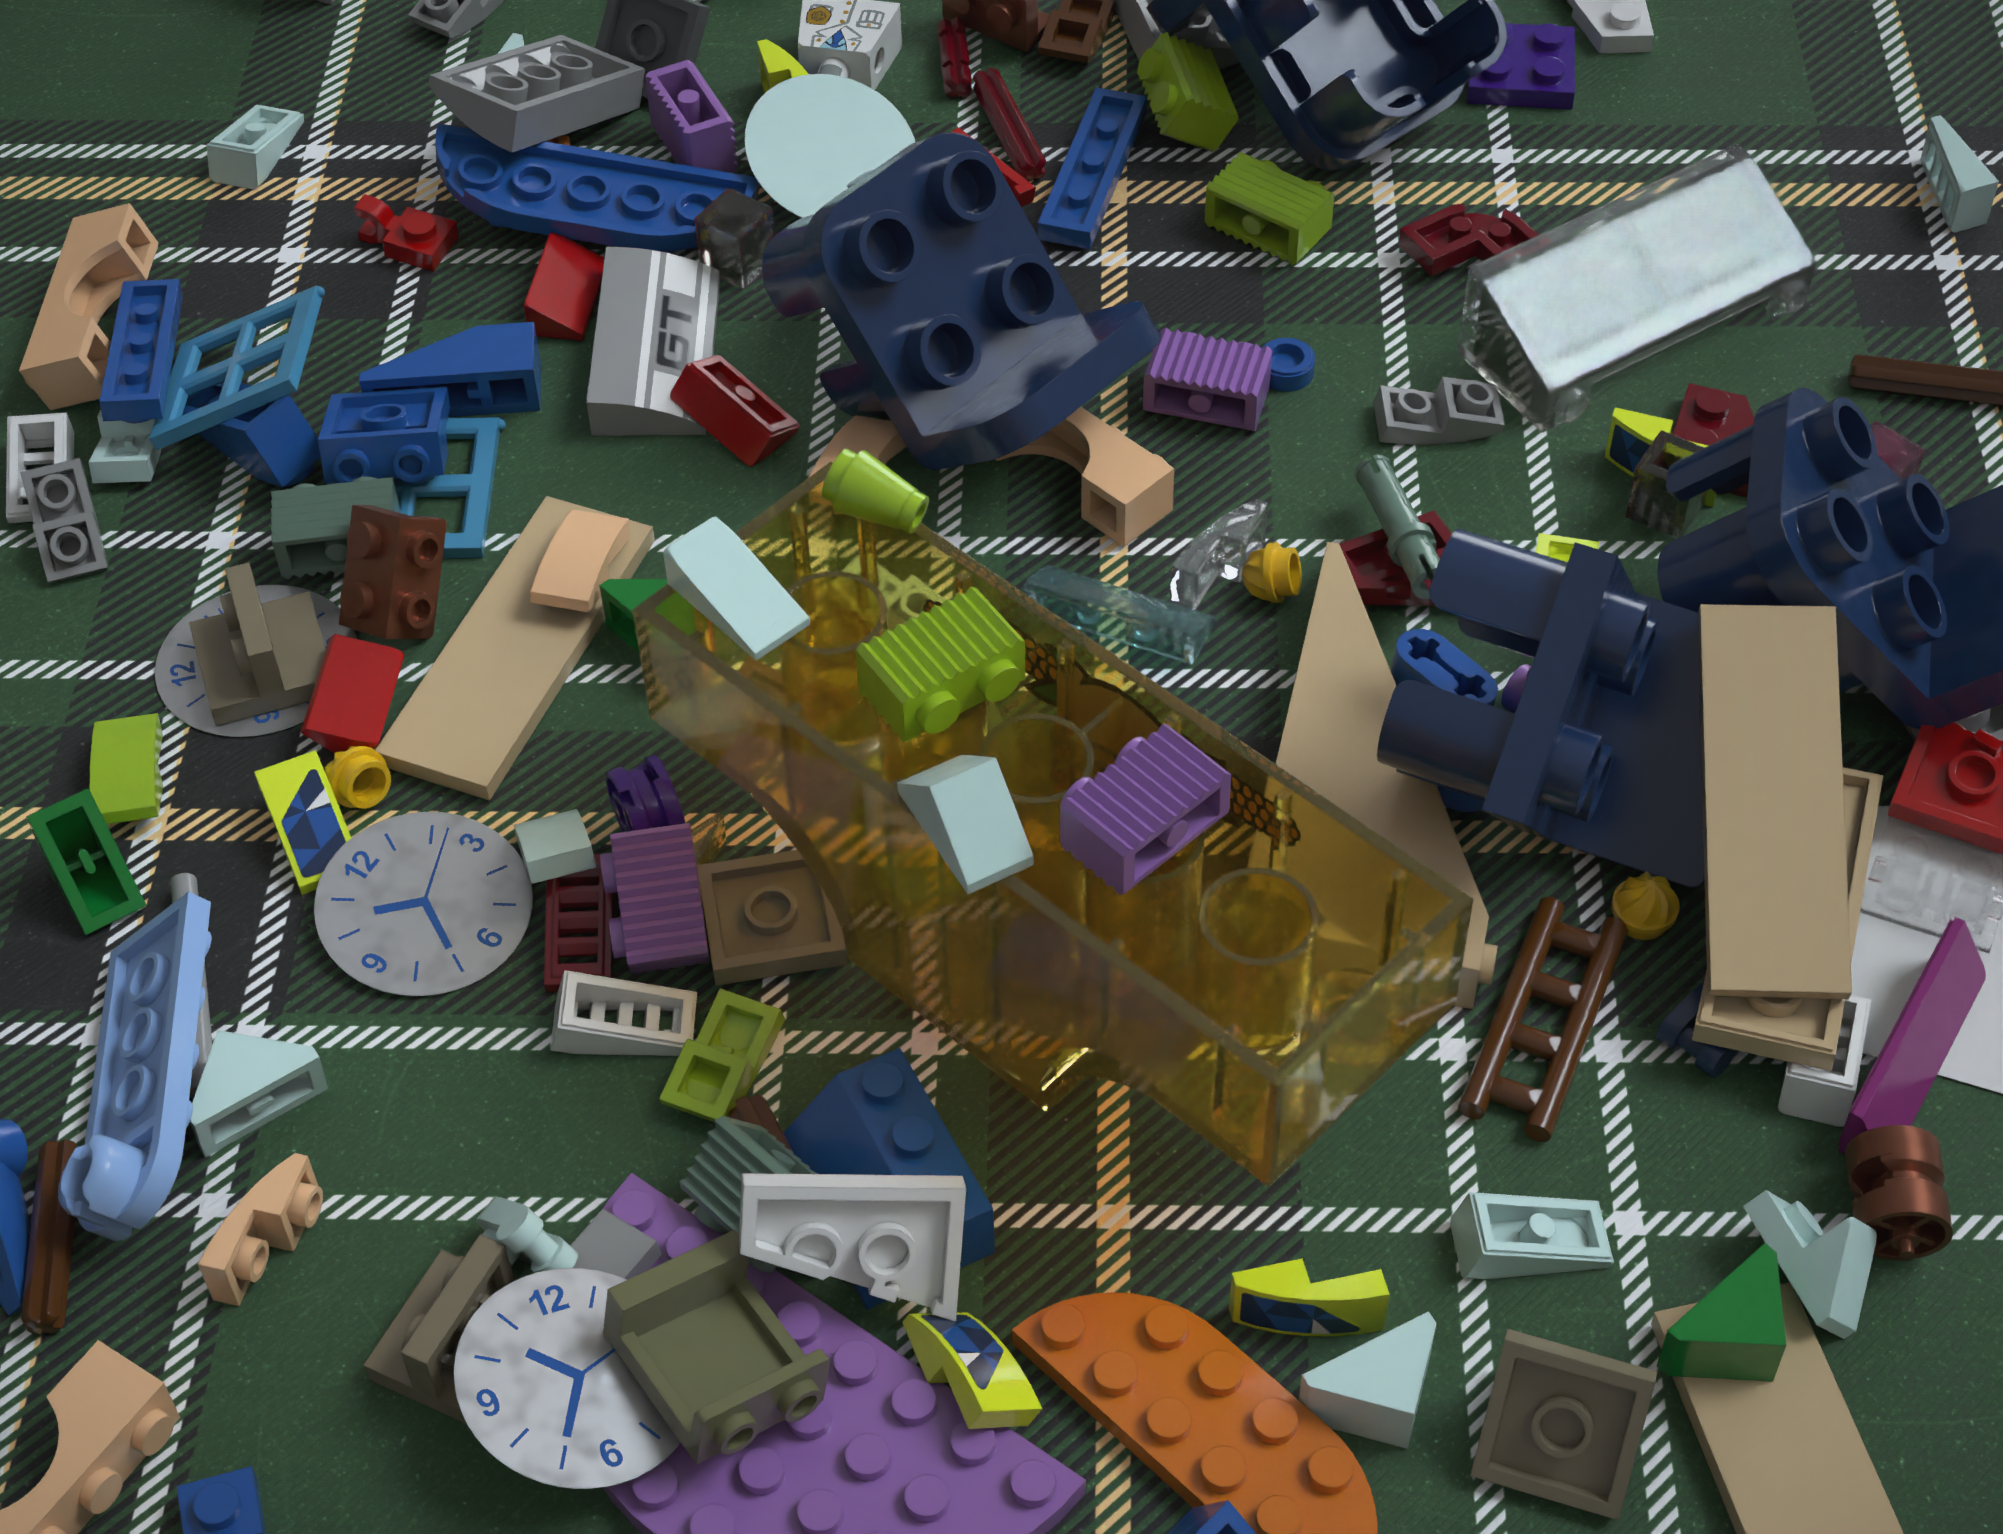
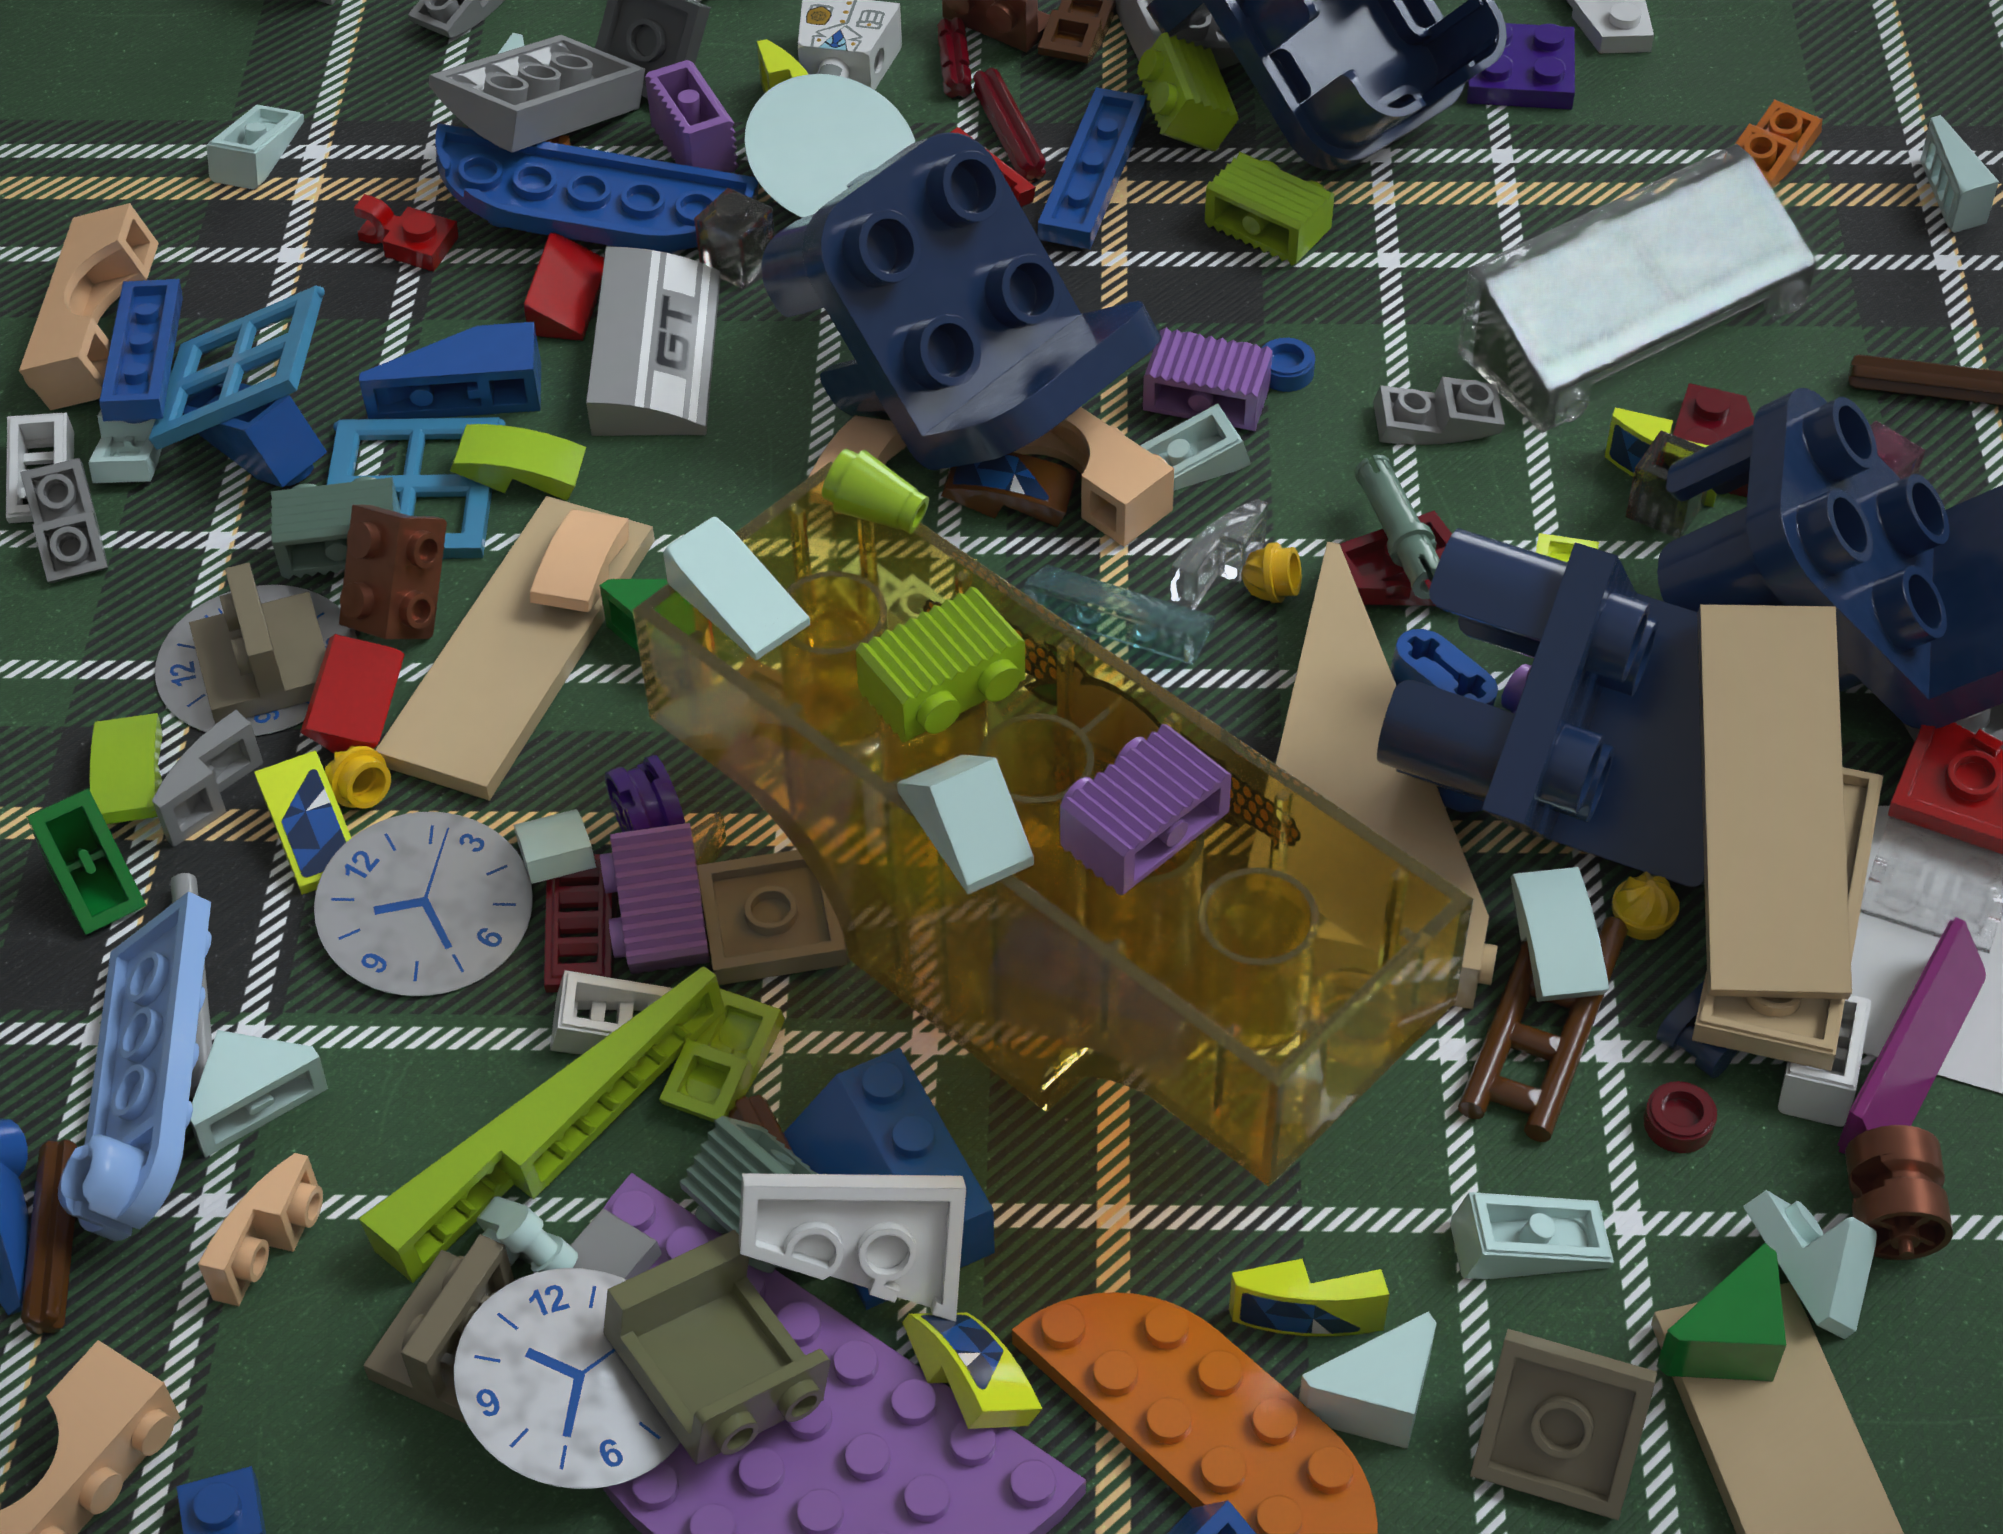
blue plate [318,386,450,484] -> none
red slope [670,355,800,467] -> none
dark red plate [1398,203,1556,287] -> none
none -> light grey slope [152,710,263,847]
none -> lime slope [358,966,725,1283]
none -> lime slope [450,424,586,501]
none -> reddish brown slope [941,452,1077,527]
none -> light aqua slope [1140,403,1251,491]
none -> light aqua slope [1511,867,1609,1002]
none -> dark red tile [1644,1081,1717,1153]
none -> orange slope [1722,99,1823,188]

